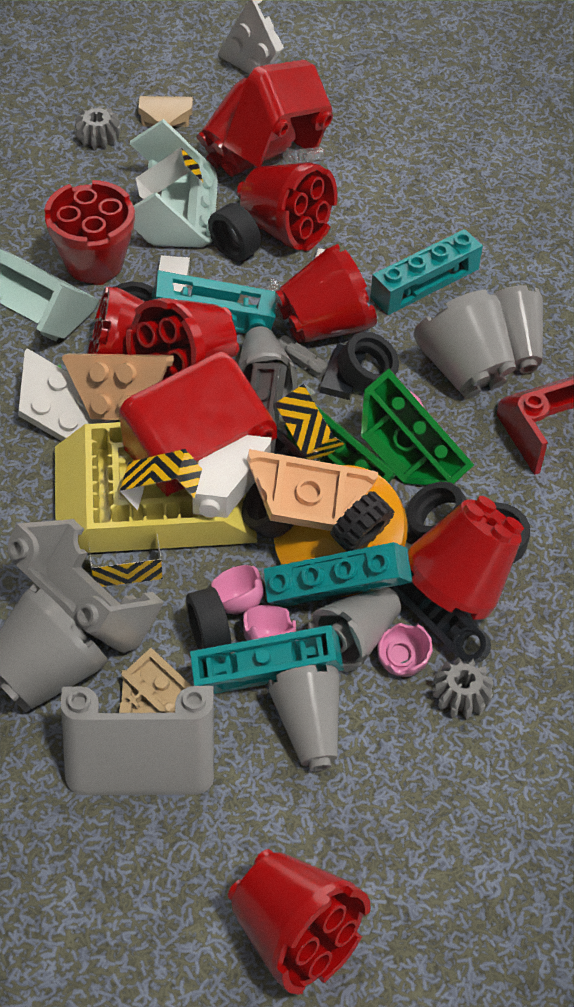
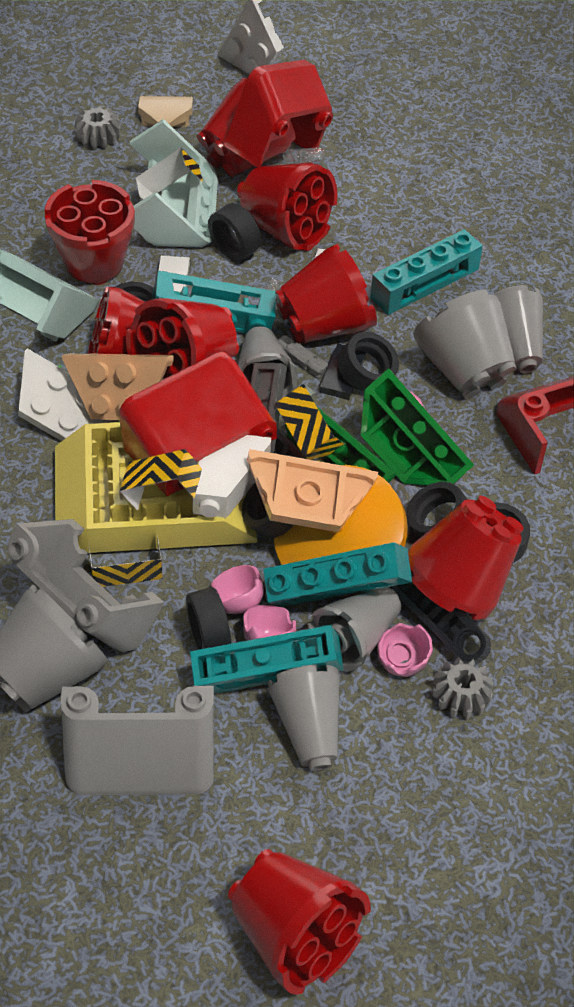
tan slope [119,648,192,713] -> none
black tyre [330,491,395,552] -> none

